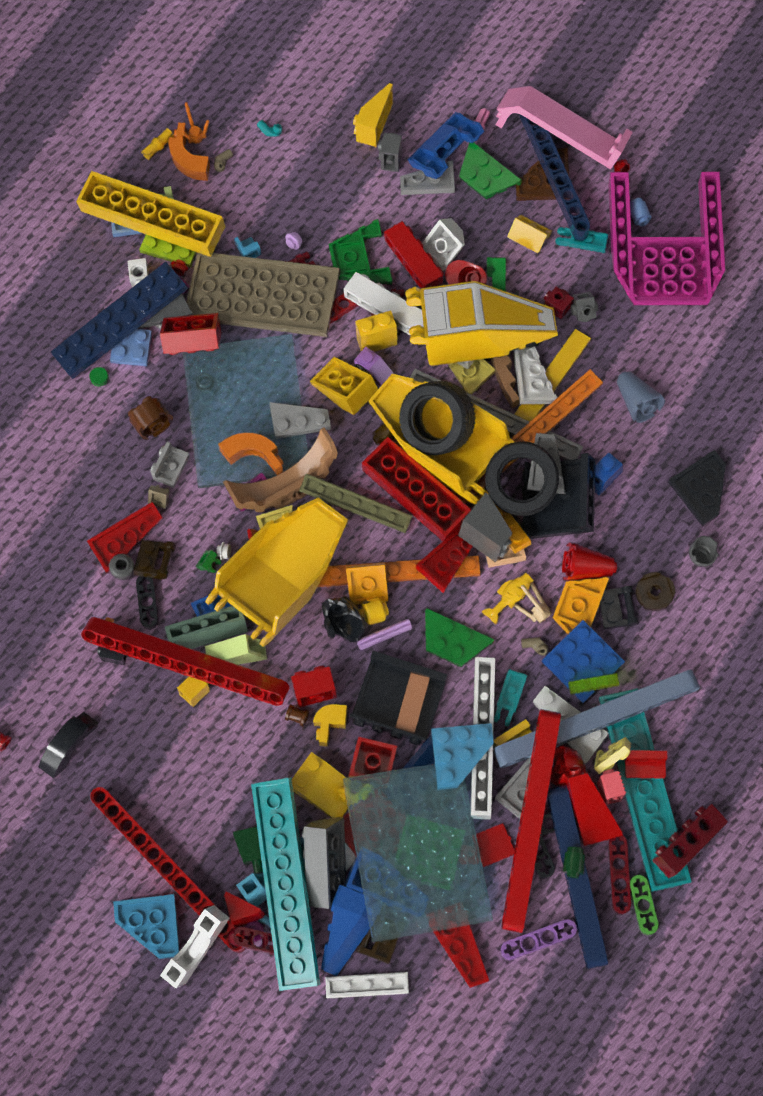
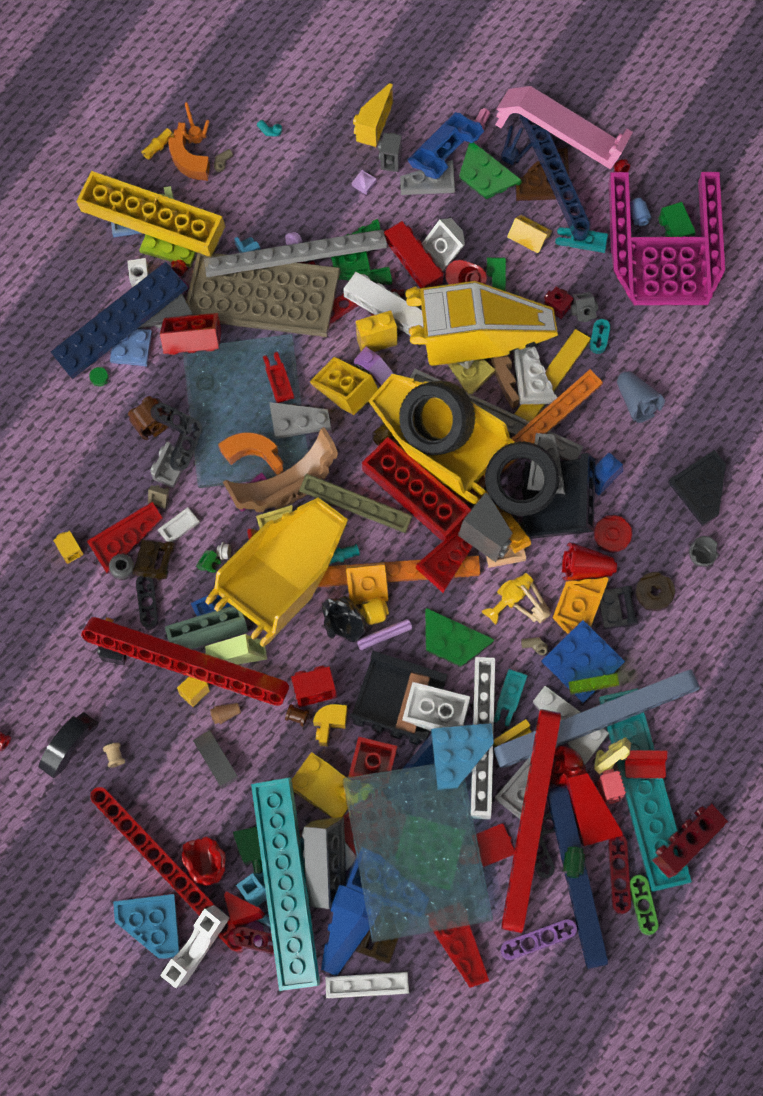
none -> yellow brick [53,531,84,564]
none -> tan bush [103,743,125,768]
none -> black beam [150,403,202,471]
none -> white tile [158,507,200,543]
none -> red hair [182,837,226,886]
none -> dark grey slope [193,730,239,789]
none -> light grey plate [204,230,387,277]
none -> medium nougat cone [210,702,241,725]
none -> red hinge [263,352,294,403]
none -> teal pin [330,544,360,564]
none -> lavender tile [352,170,377,195]
none -> white slope [402,682,470,731]
none -> dark blue plant [501,125,532,165]
none -> teal beam [590,319,610,354]
none -> red tile [594,515,632,553]
none -> green brick [658,202,695,237]

